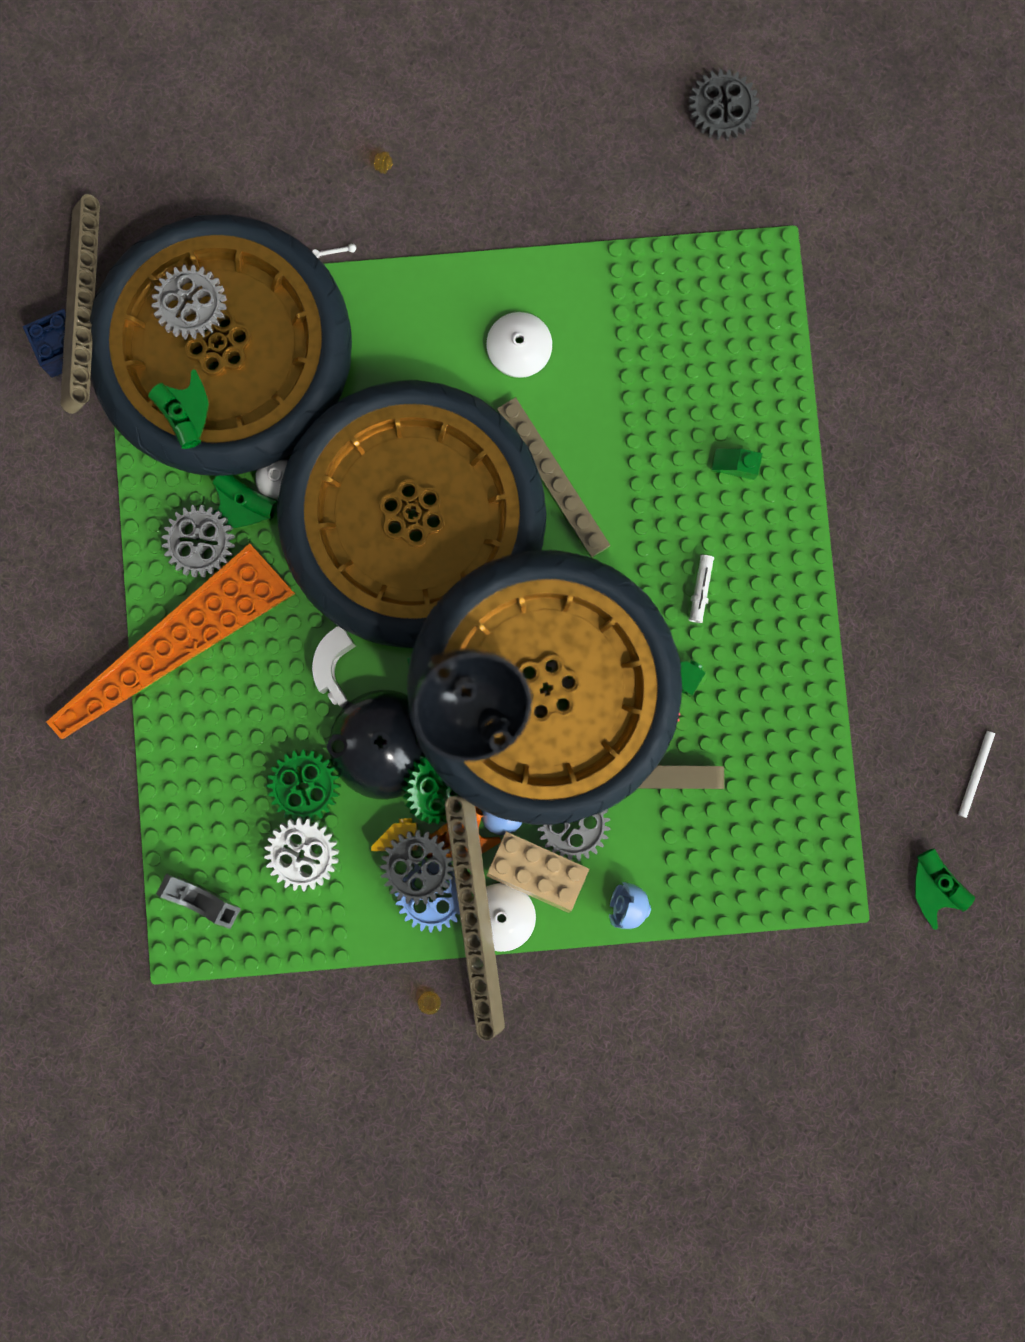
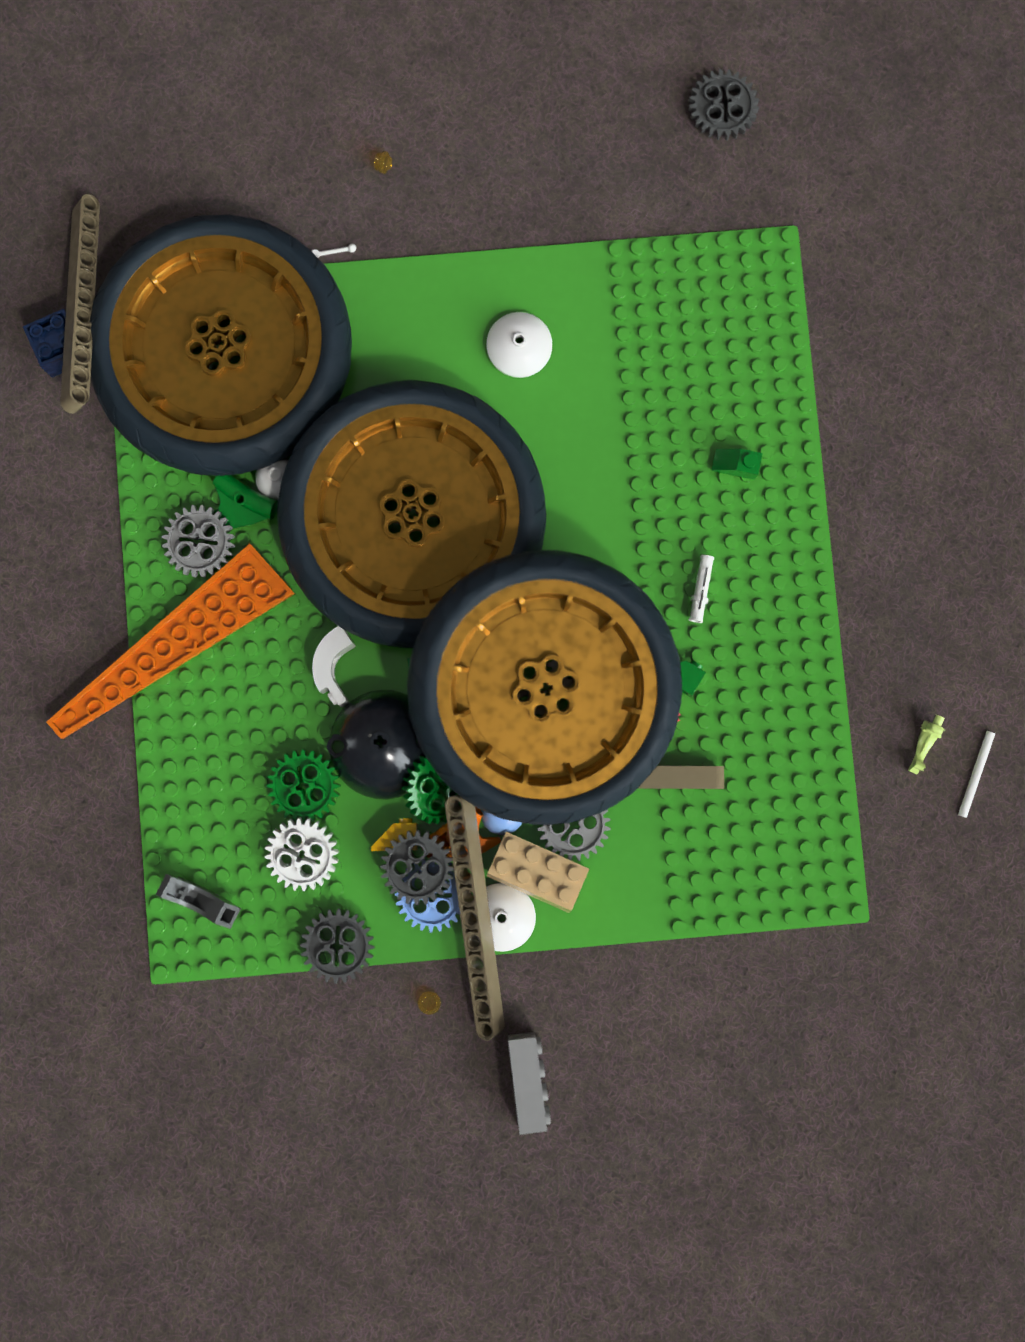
green pin [148,370,209,449] -> none
light grey gear [152,265,227,339] -> none
black piece [413,648,532,762] -> none
dark tan plate [497,397,610,558] -> none
light blue cylinder [609,882,651,929] -> none
green pin [915,848,975,930] -> none
none -> dark grey gear [300,908,375,984]
none -> light grey brick [508,1032,551,1135]
none -> yellowish green animal [908,715,945,774]

